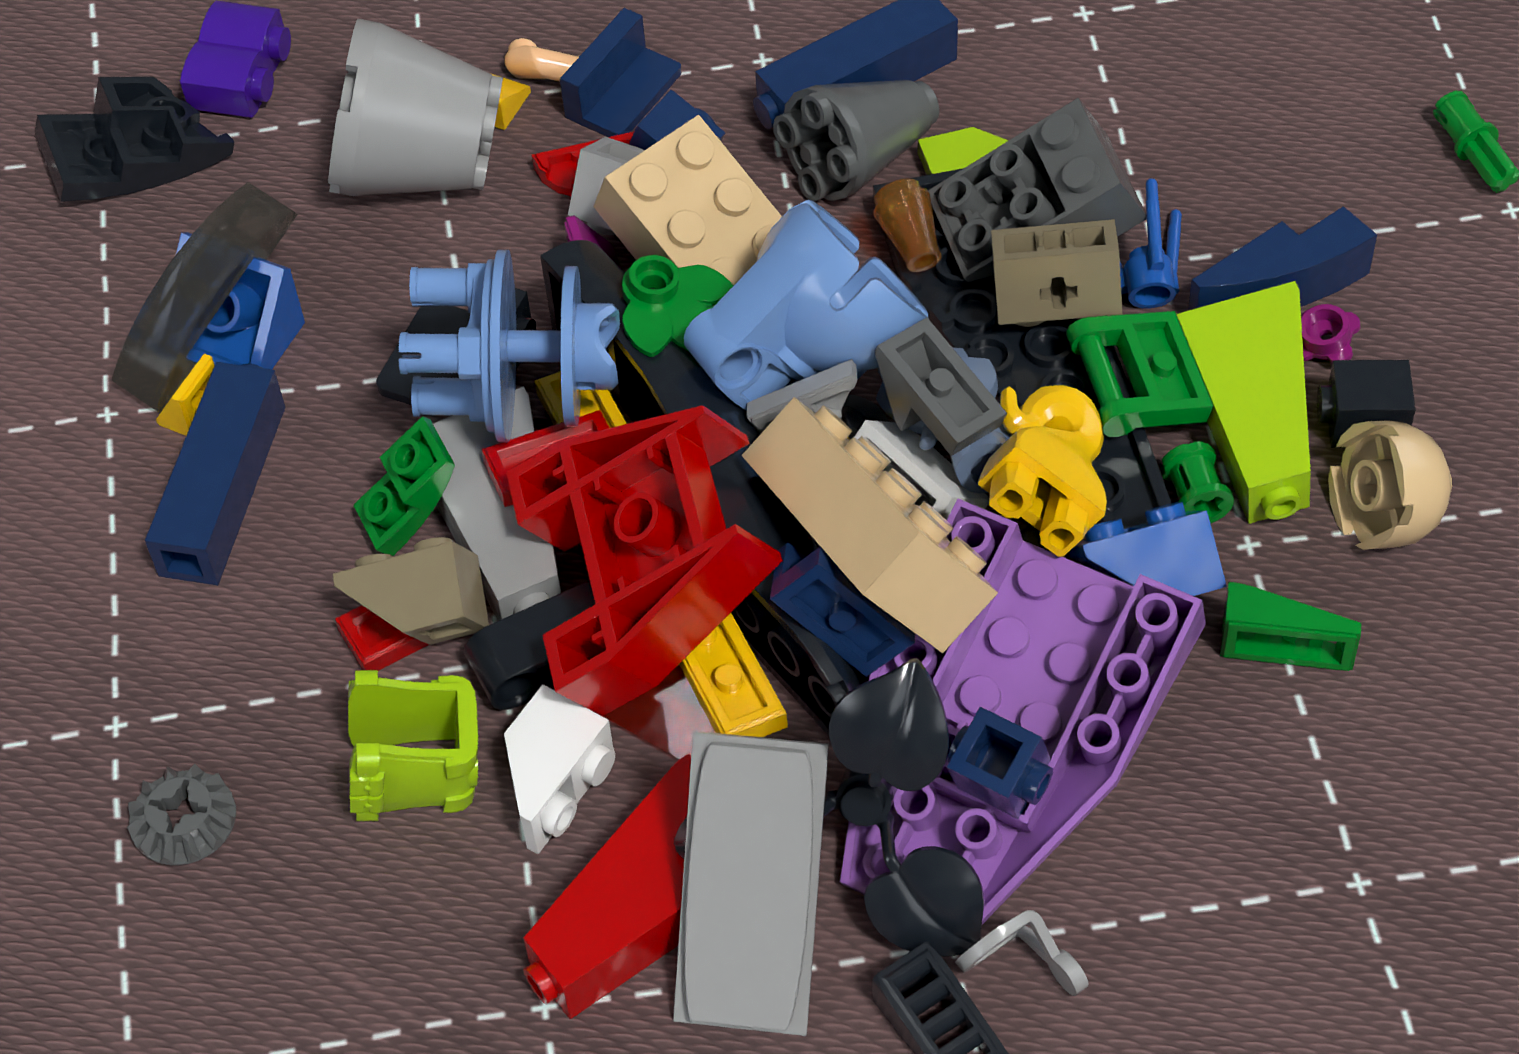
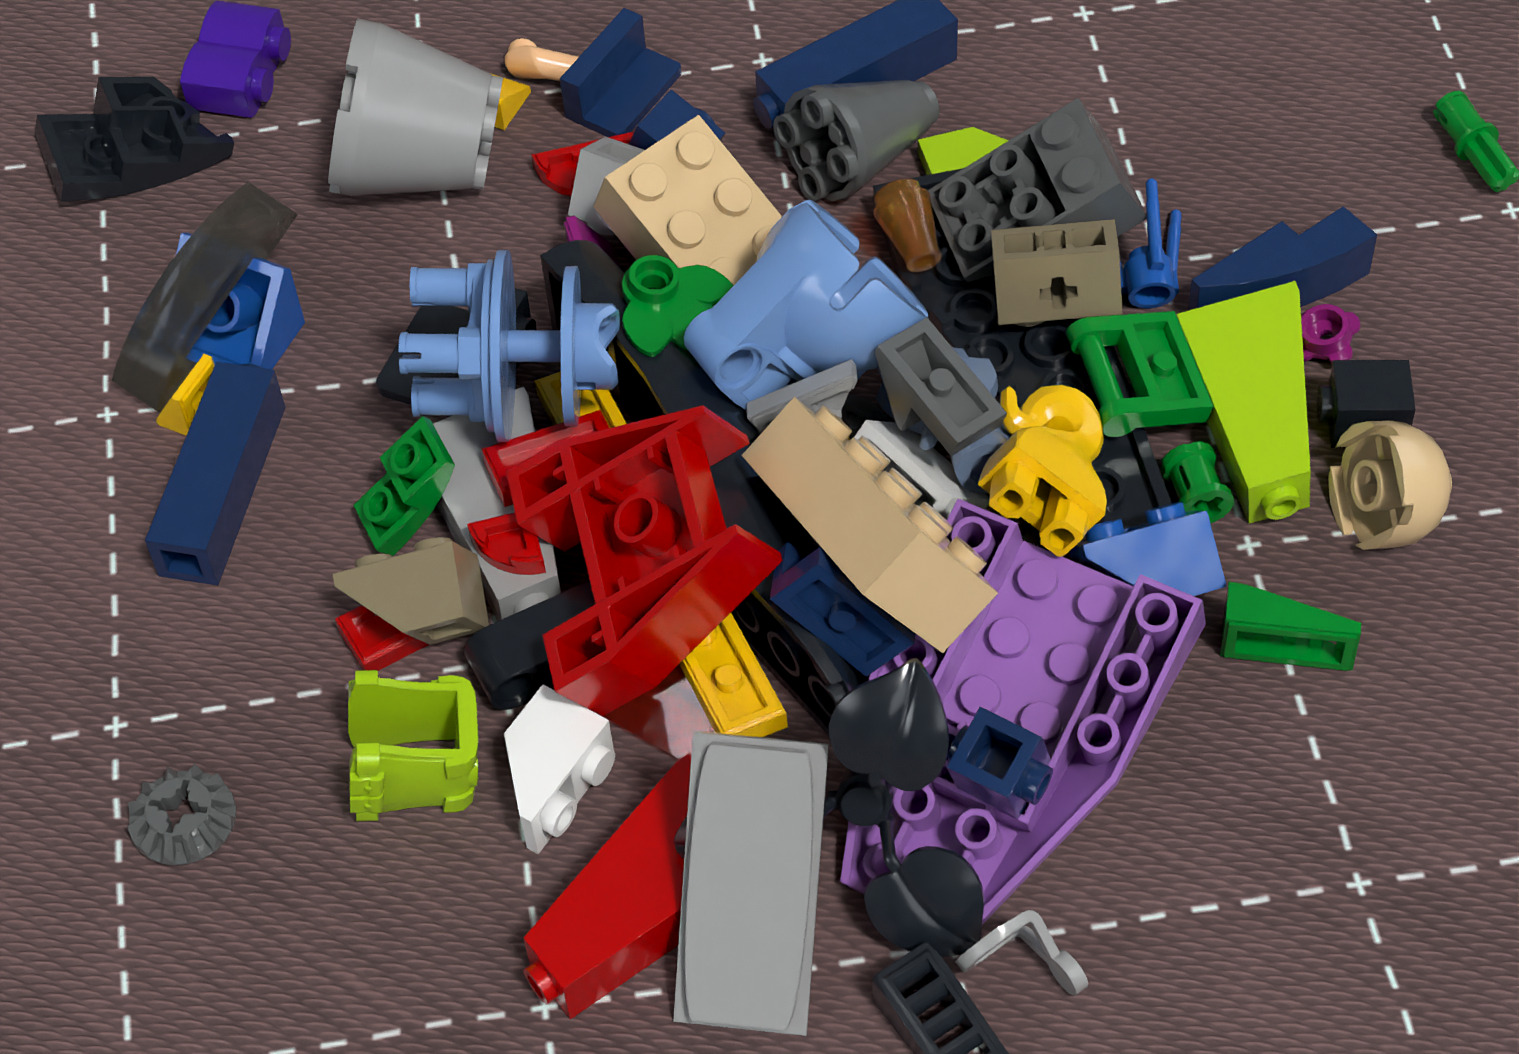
none -> red tile [467,512,546,575]

